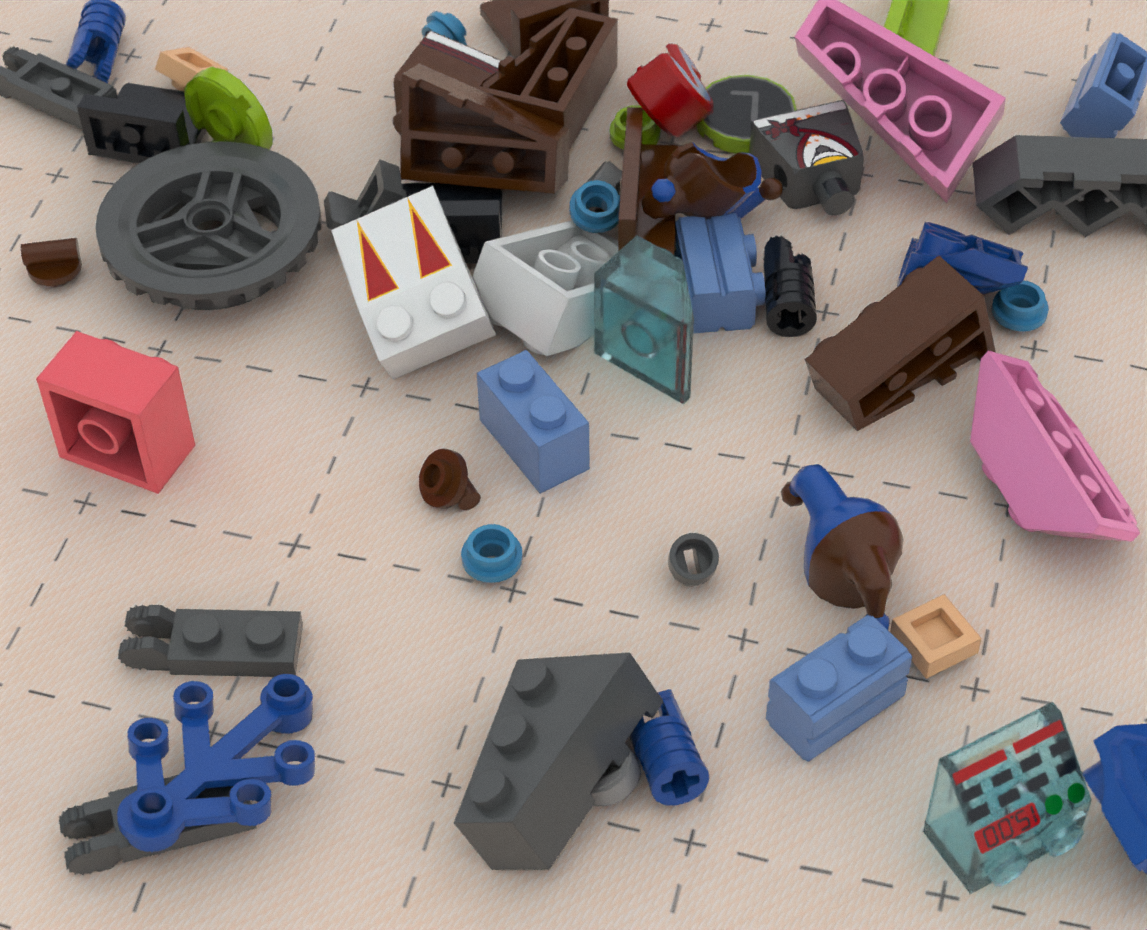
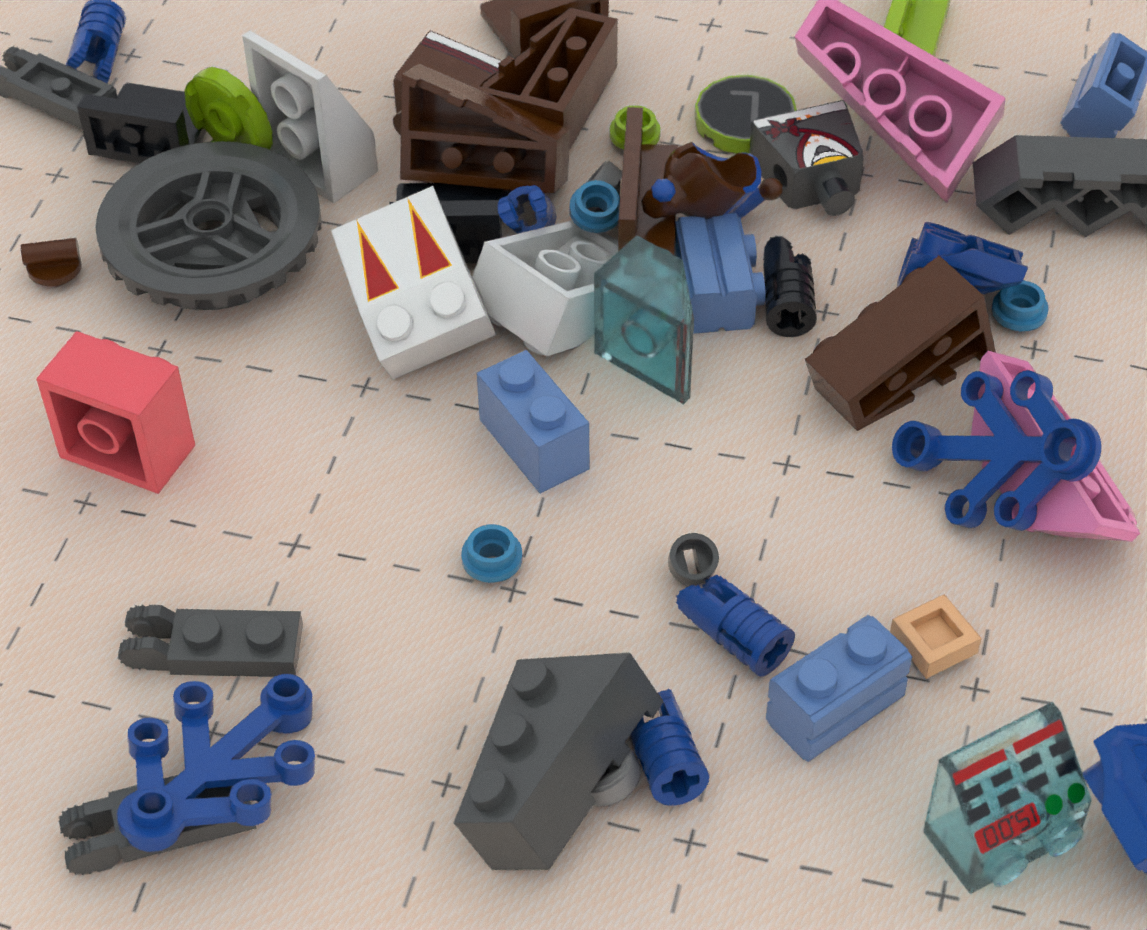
light nougat plate [155,47,228,92] -> none
dark grey bracket [324,159,406,230] -> none
reddish brown plate [419,449,481,510] -> none
dark azure plate [421,11,467,45] -> none
red animal [627,43,714,137] -> none
reddish brown piece [781,464,904,630] -> none
none -> white slope [242,30,378,203]
none -> blue hinge [497,185,557,234]
none -> blue hinge [676,575,795,676]
none -> blue plant [892,370,1102,531]

